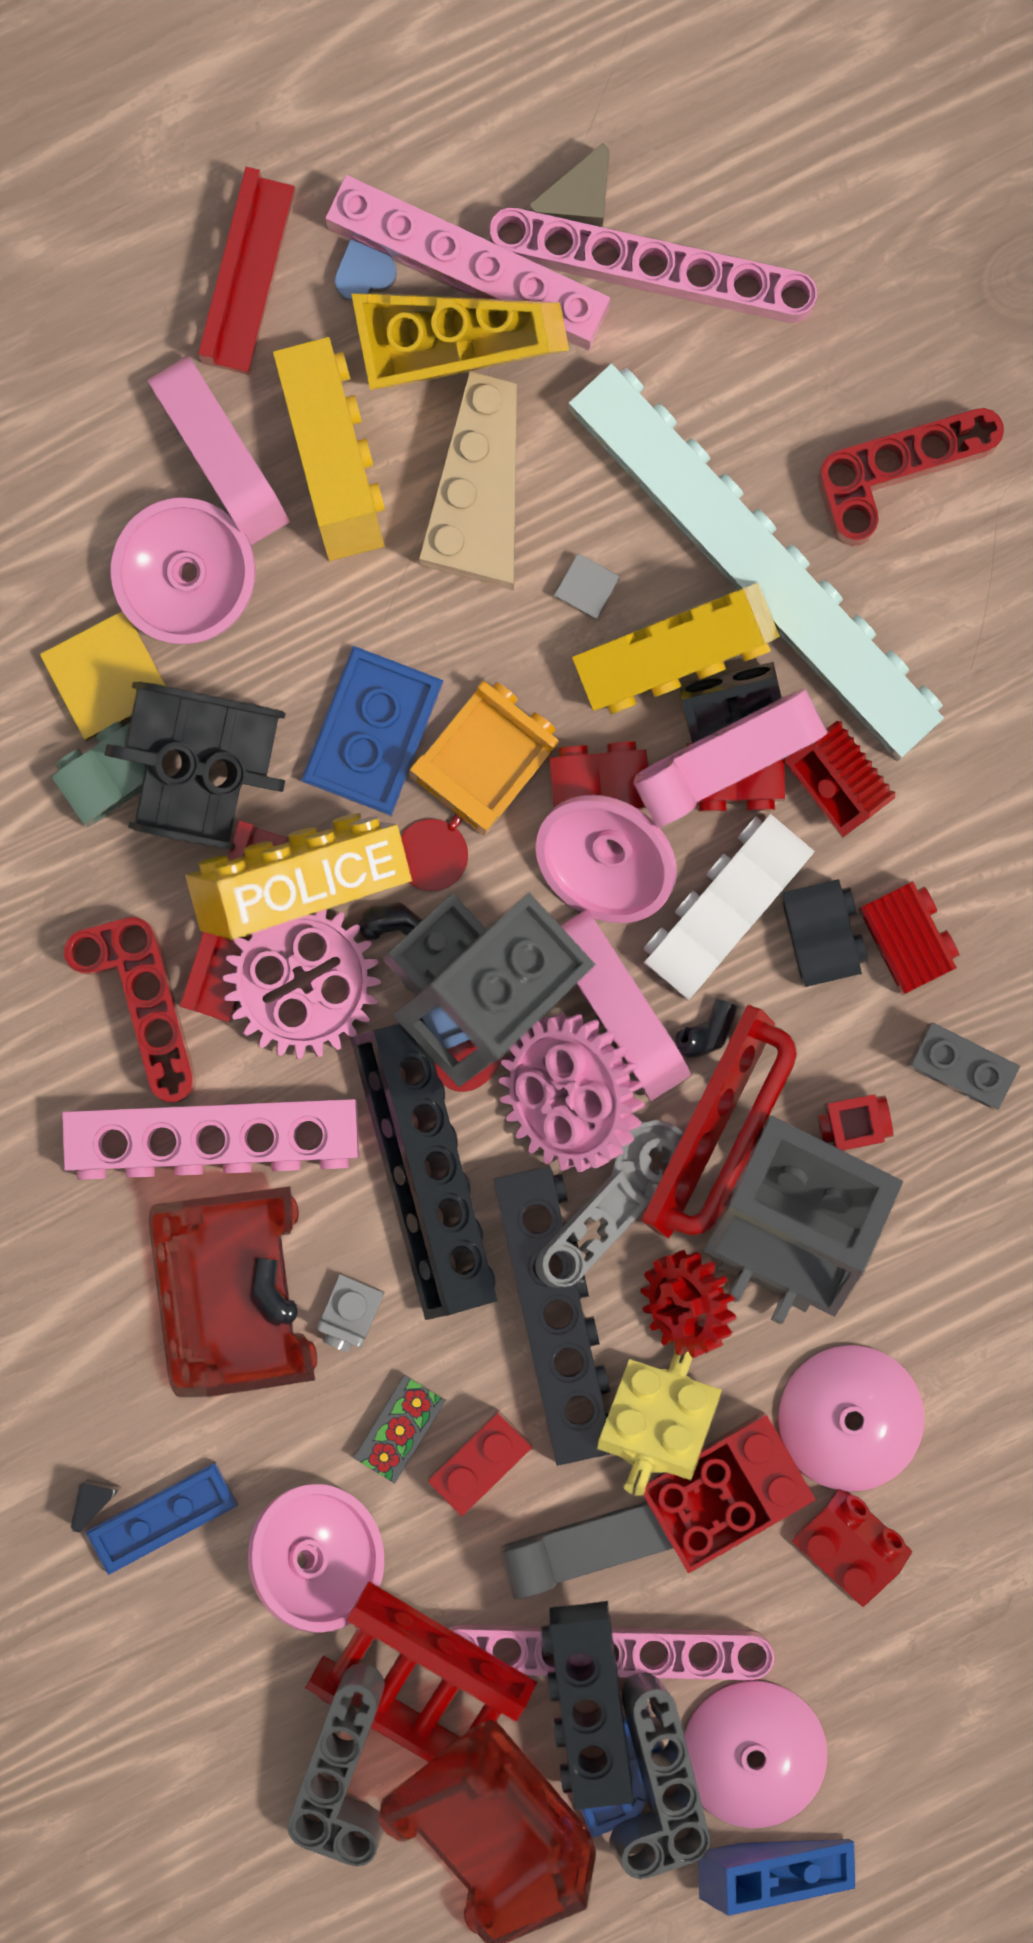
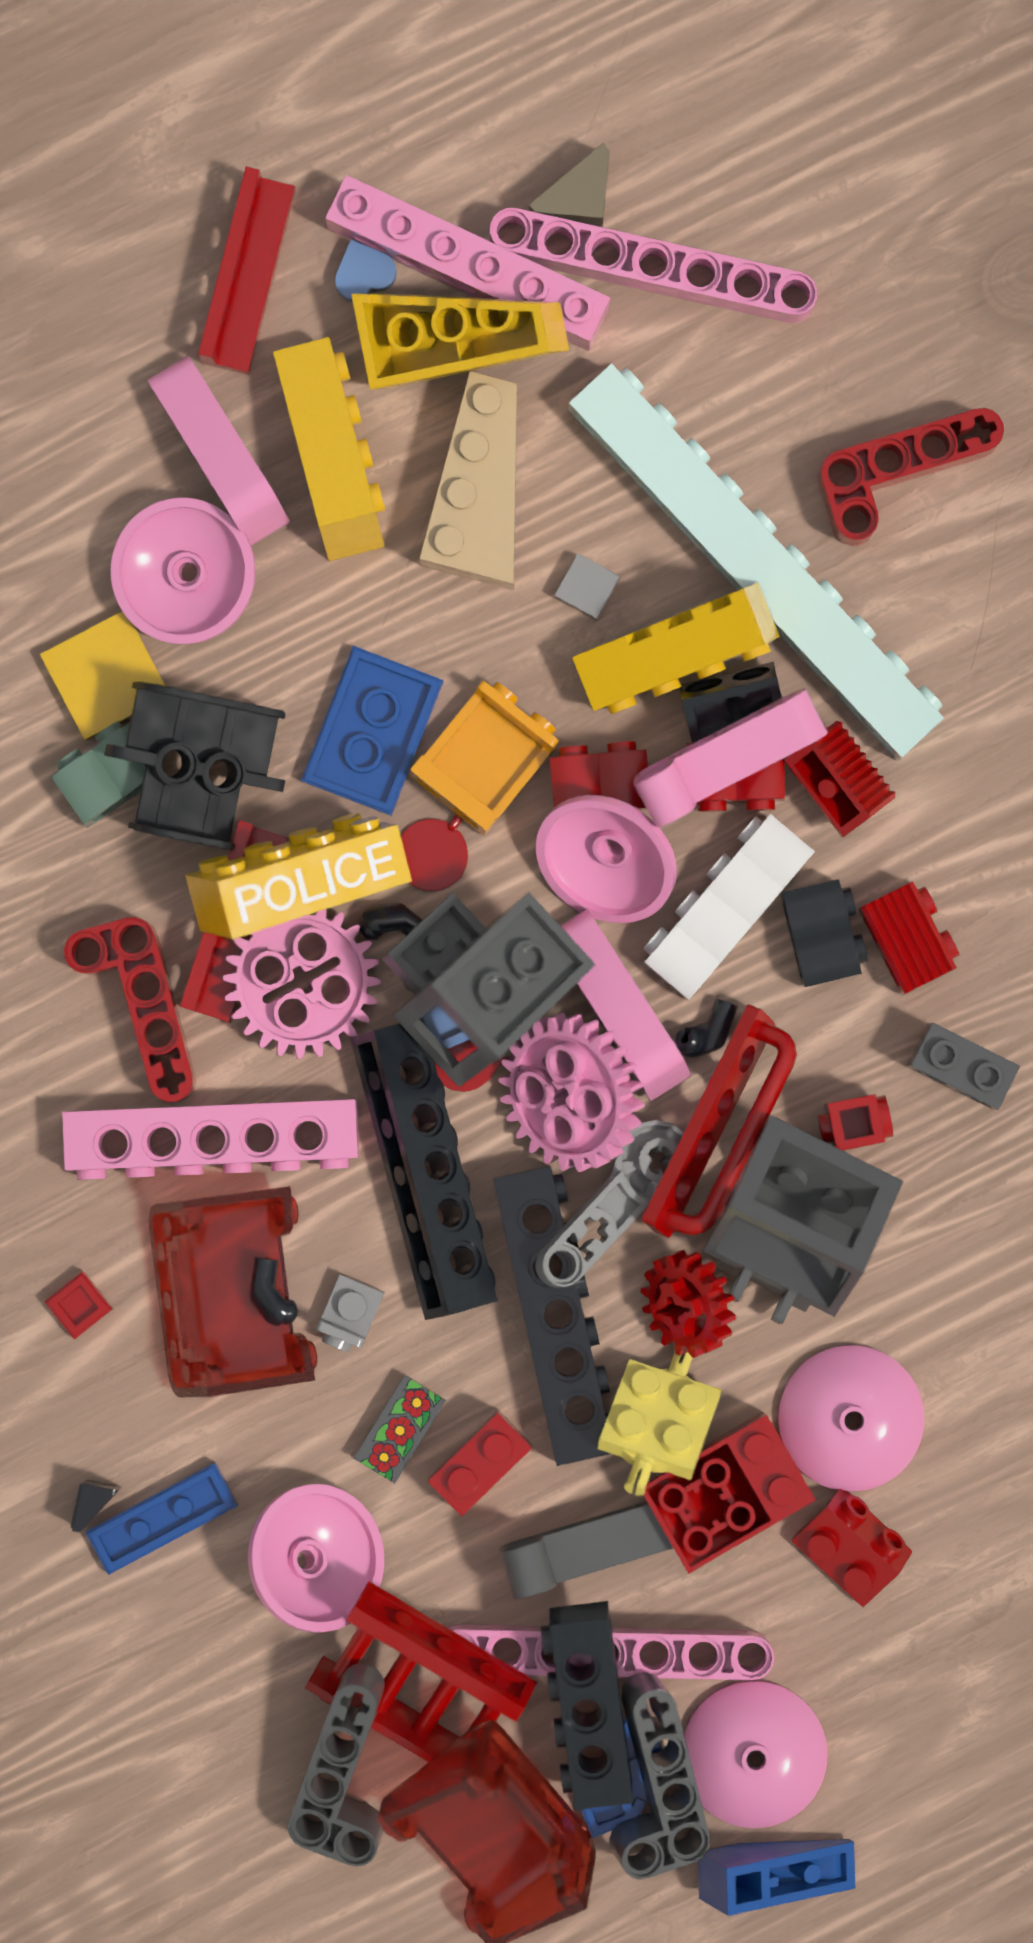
none -> red tile [44,1271,114,1340]

